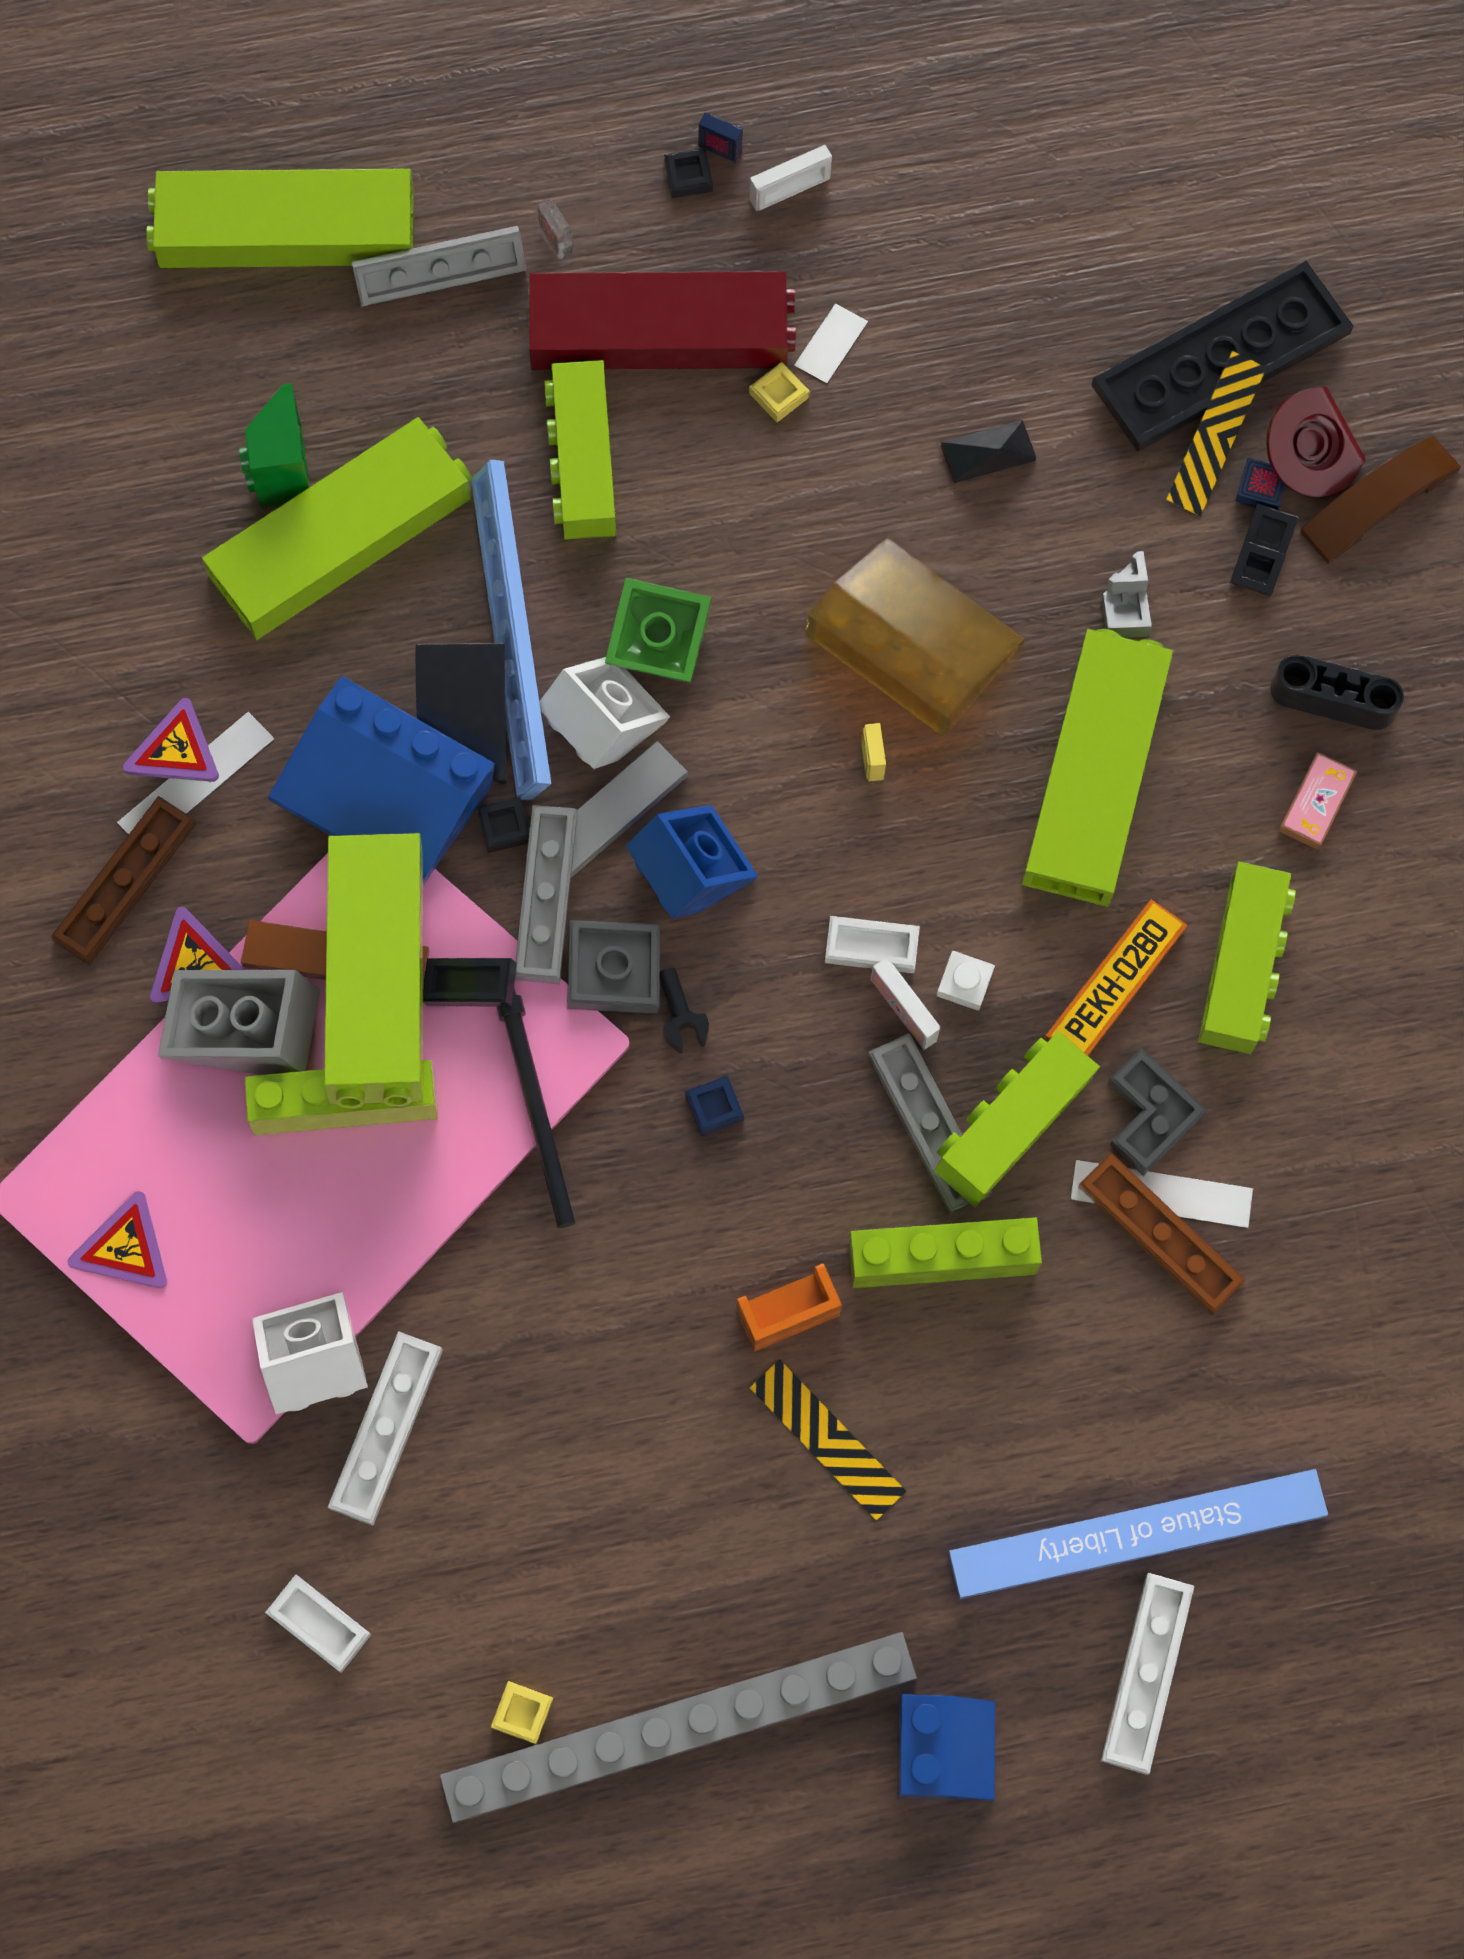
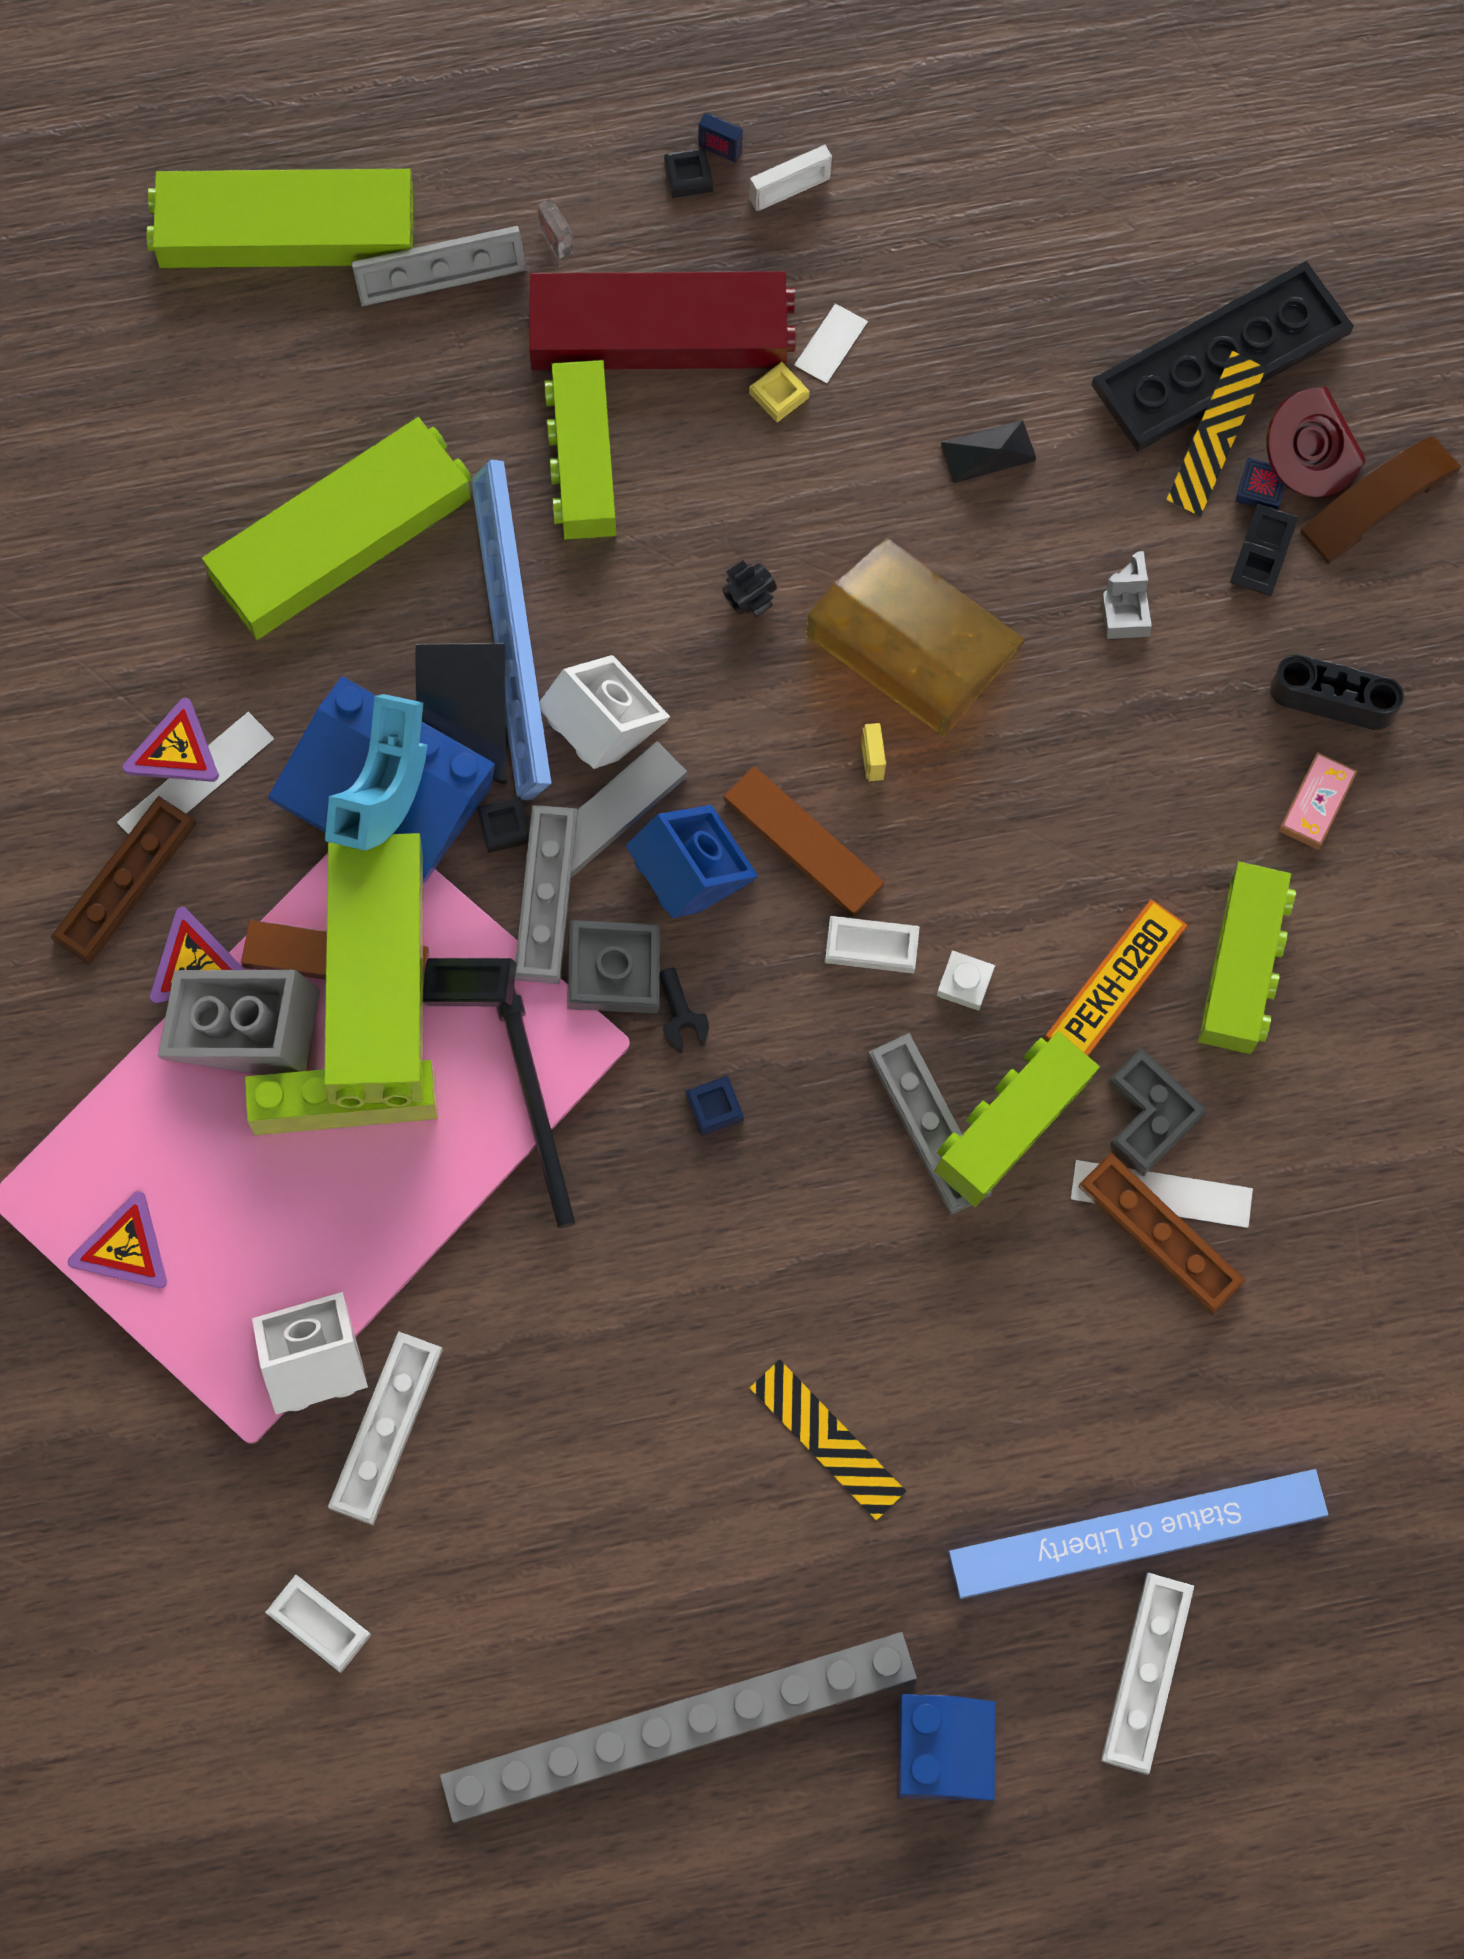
green slope [239,383,310,507] -> none
light yellow tile [491,1681,554,1745] -> none
bright green slope [605,578,712,683] -> none
orange panel [736,1263,842,1352] -> none
lime brick [848,1217,1042,1289] -> none
white tile [871,958,940,1050] -> none
lime brick [1022,629,1173,907] -> none
none -> medium azure arch [325,694,428,850]
none -> black gear [722,560,777,617]
none -> dark orange tile [724,766,884,917]

